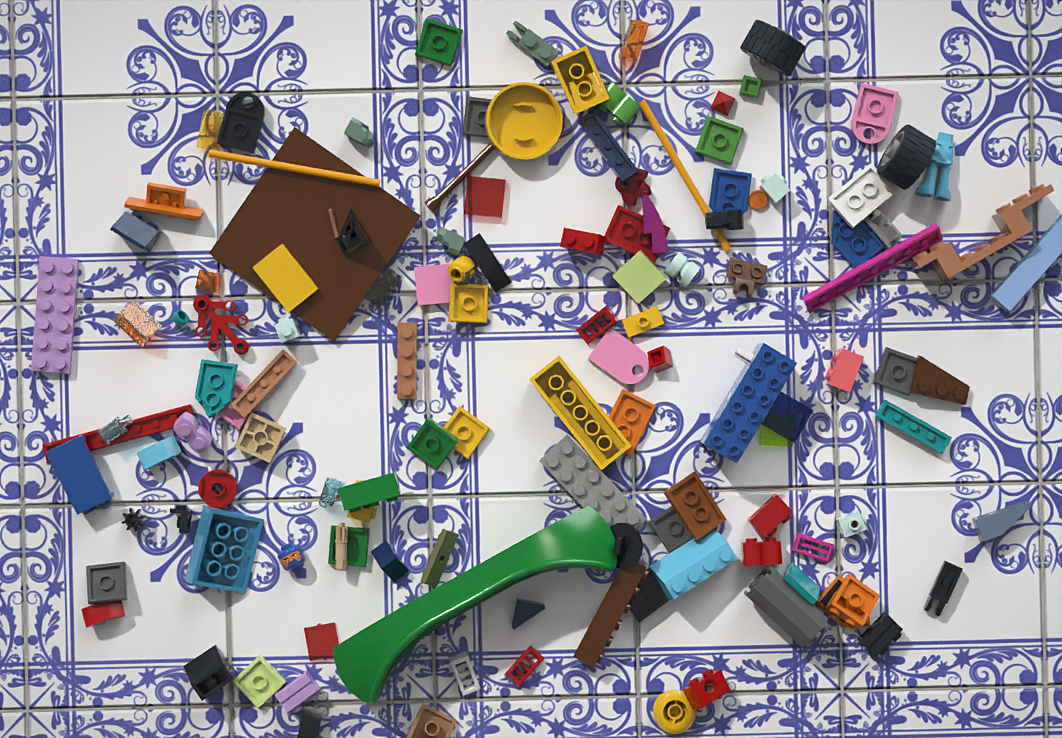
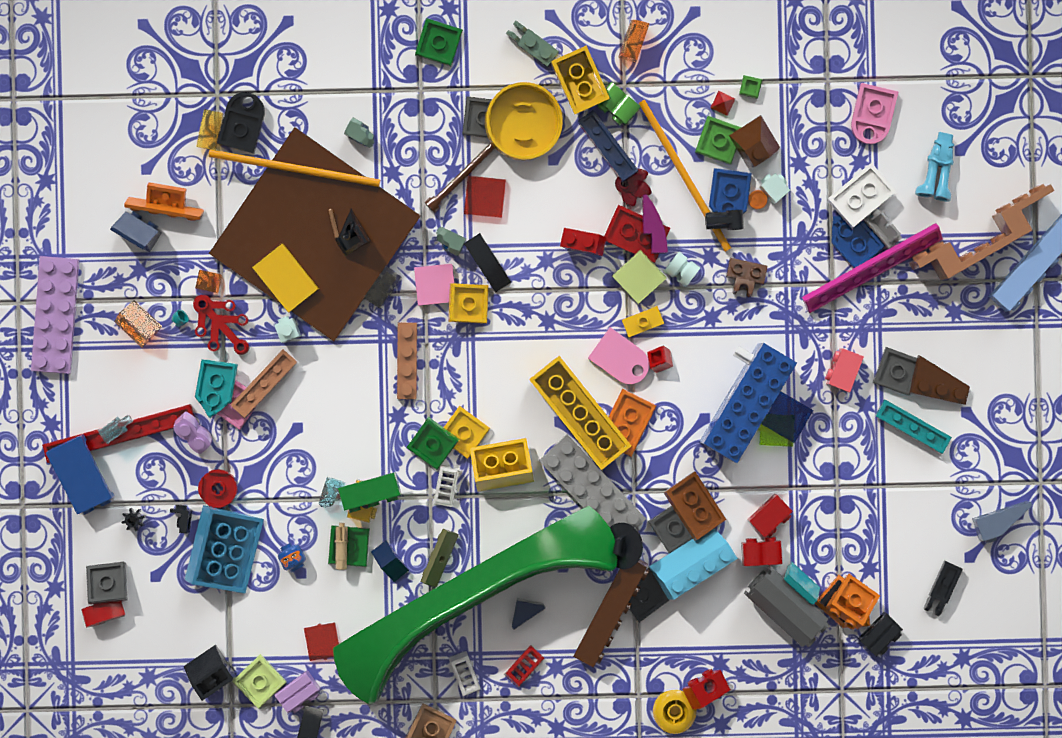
medium azure slope [137,436,182,470] -> none
tan piece [235,412,287,463] -> none
yellow head [448,256,476,284] -> none
red slope [576,305,619,345] -> none
black wheel [740,20,806,76] -> none
dark pink tile [791,532,834,563] -> none
light aqua brick [835,511,867,538] -> none
black wheel [877,124,936,190] -> none
none -> white slope [433,466,460,507]
none -> yellow slope [470,438,534,492]
none -> reddish brown slope [729,115,780,168]

